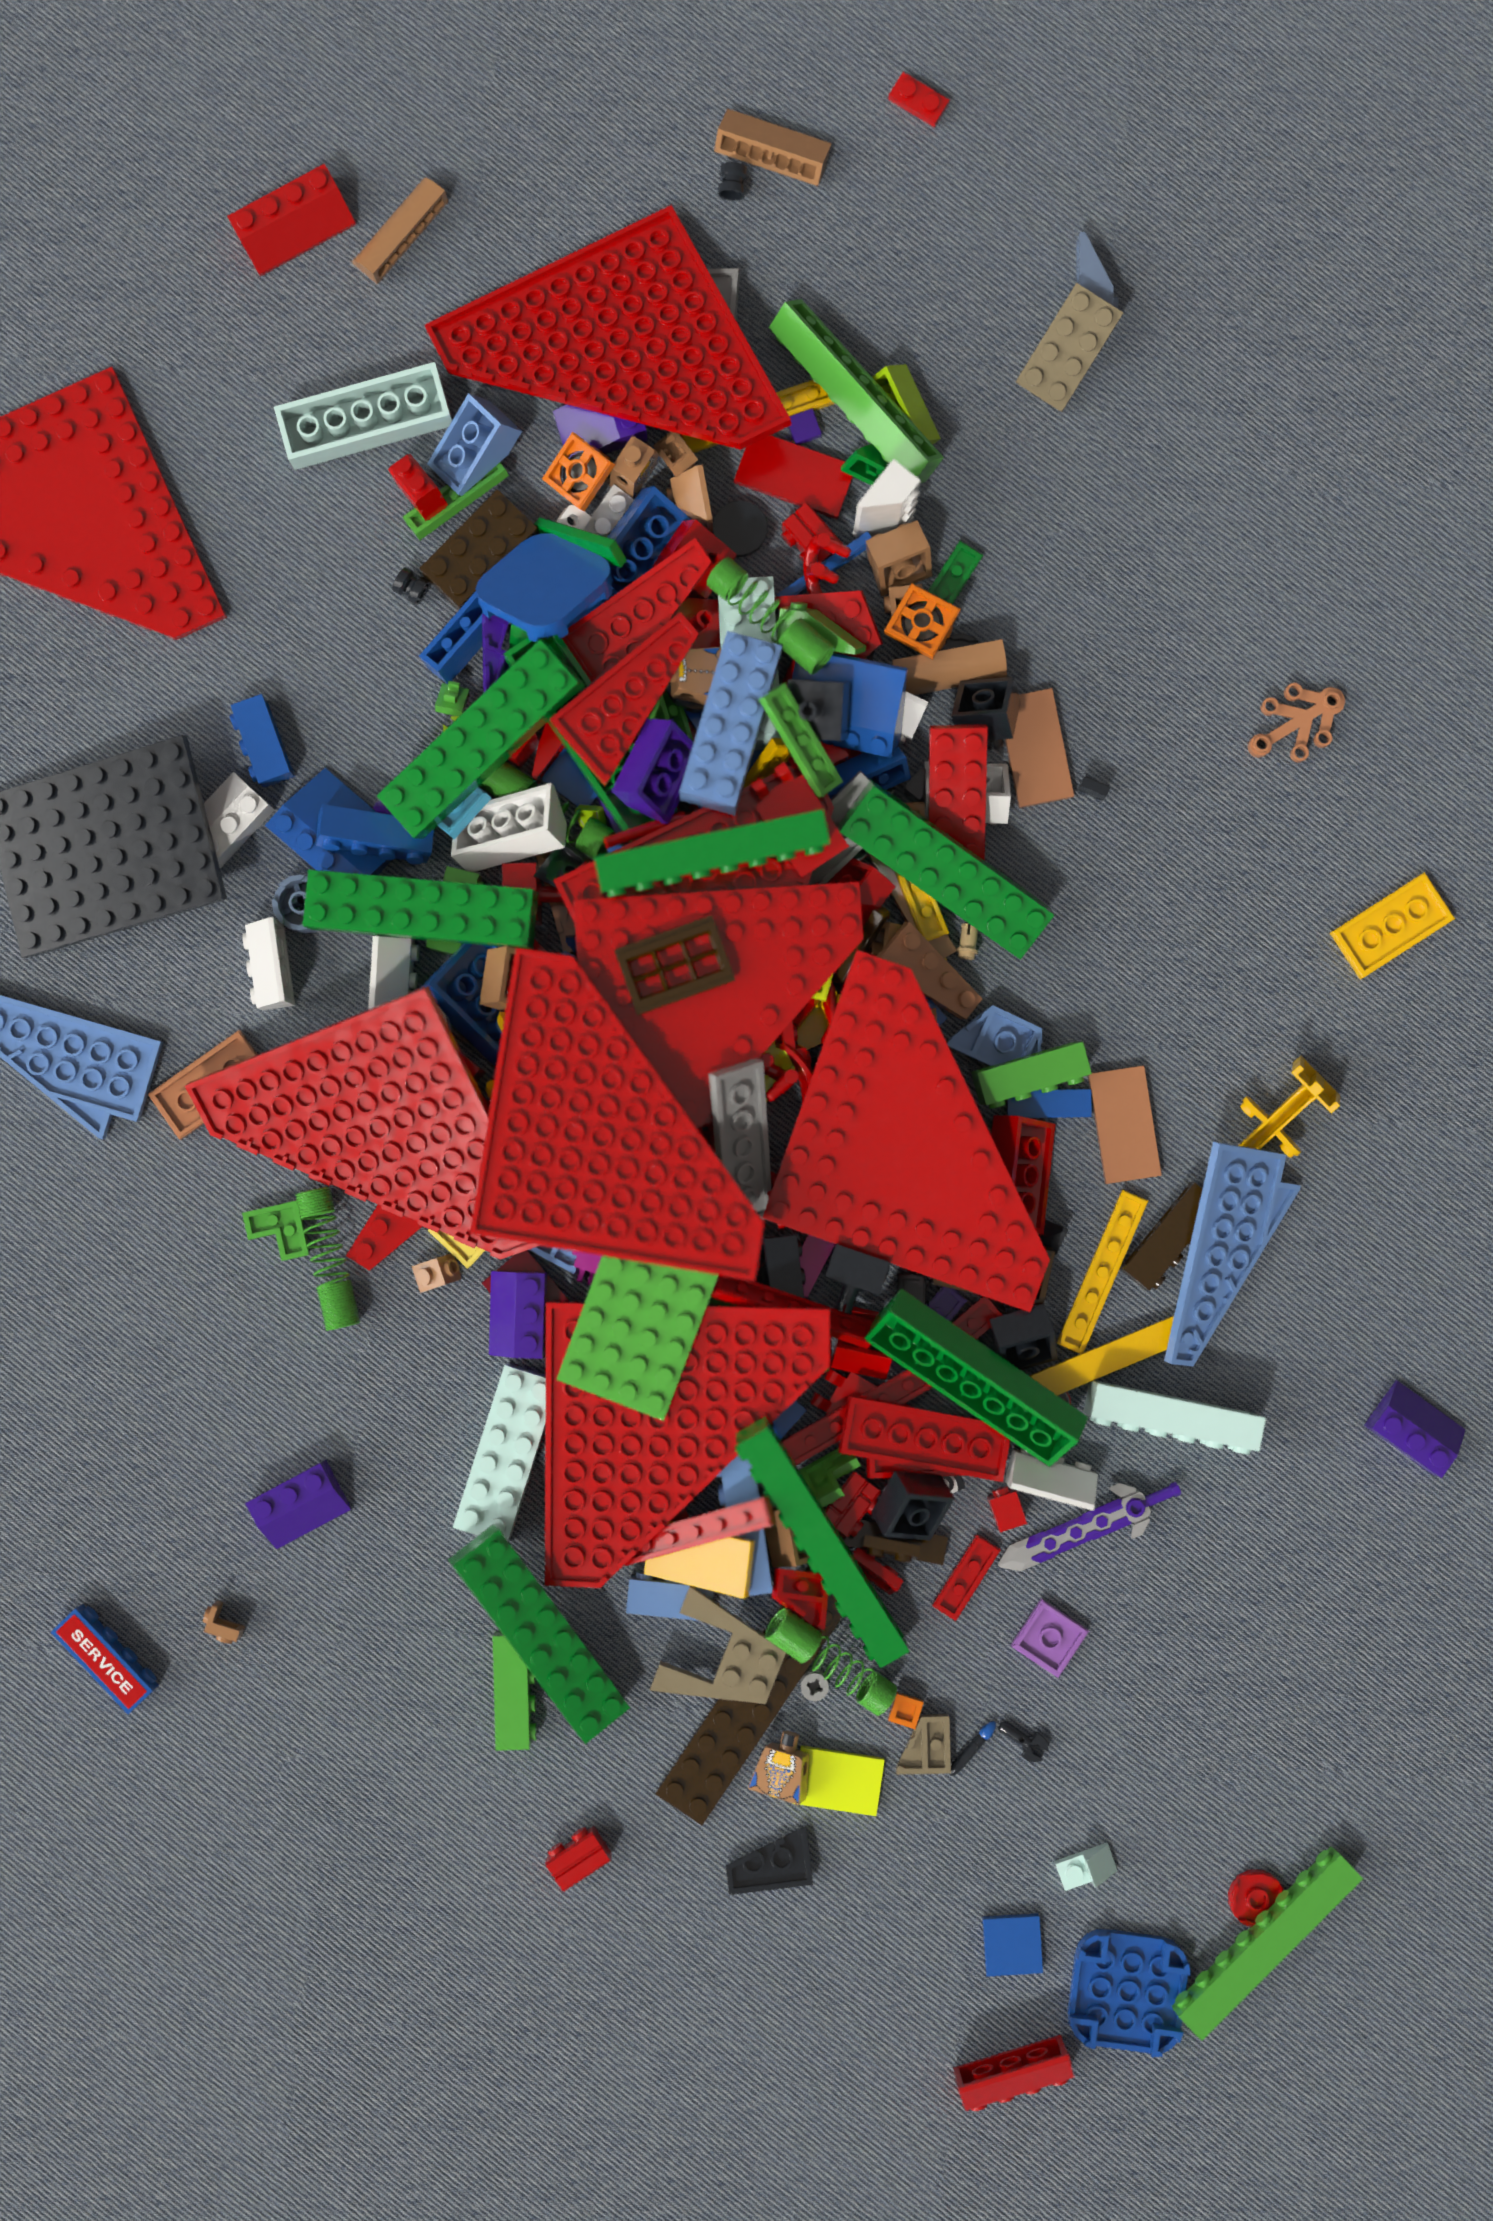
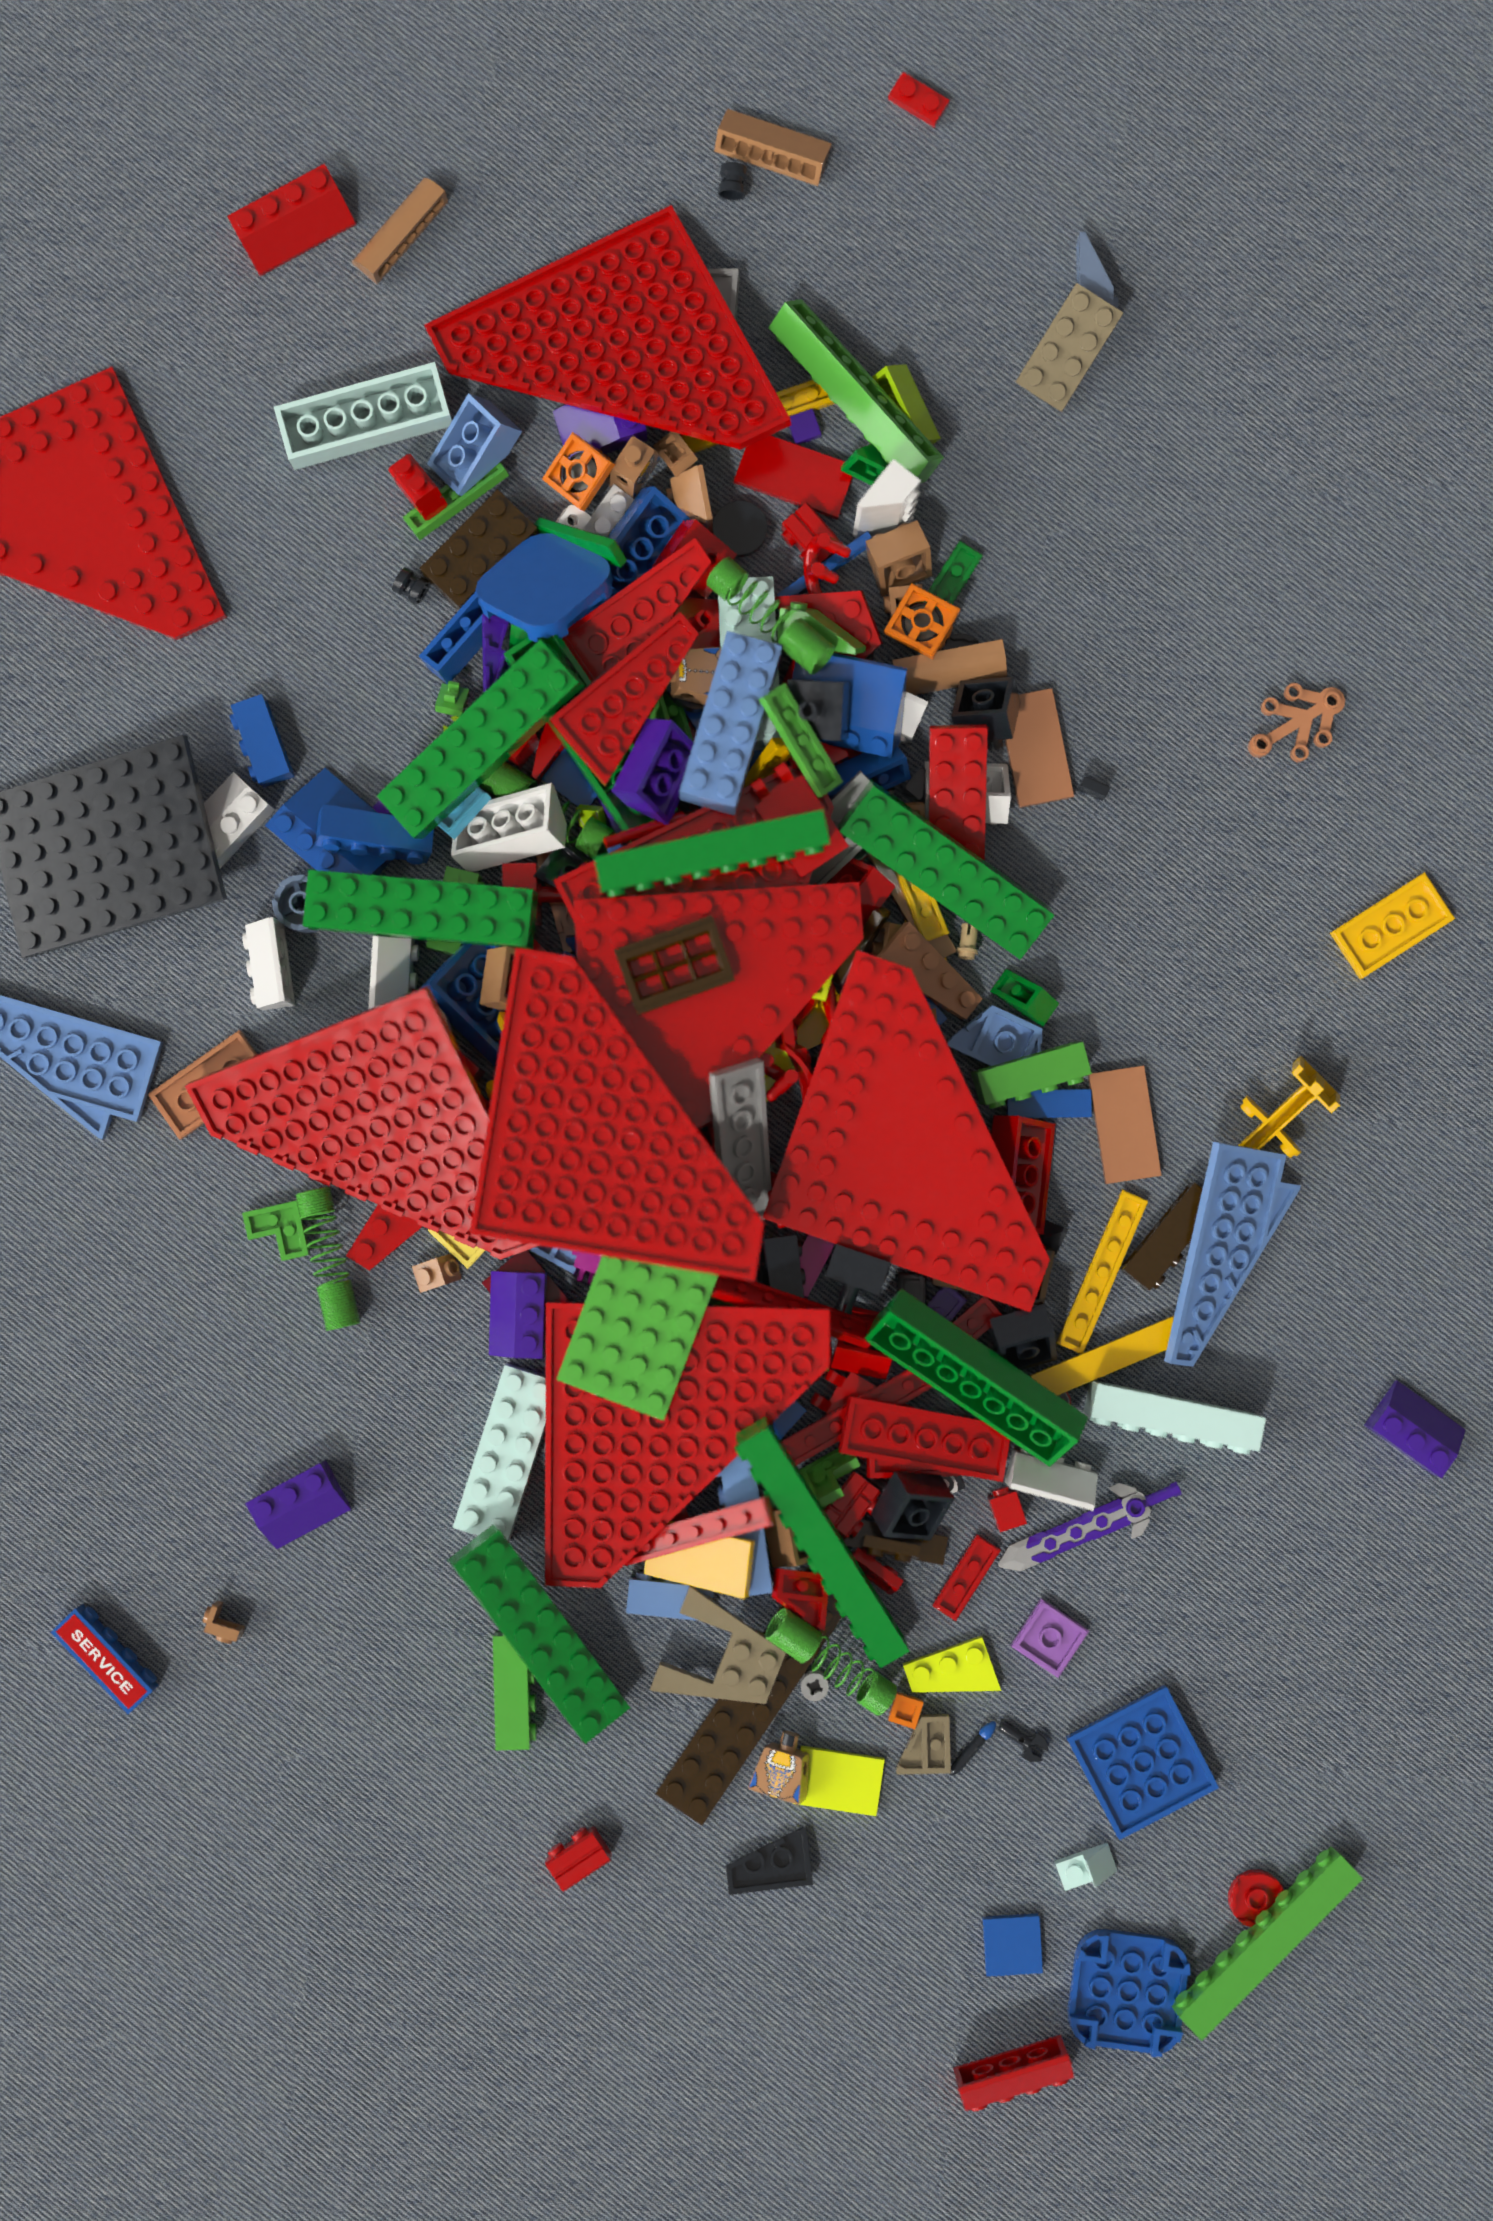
none -> neon yellow wing [902,1636,1001,1692]
none -> green slope [990,969,1059,1026]
none -> blue plate [1065,1685,1219,1840]

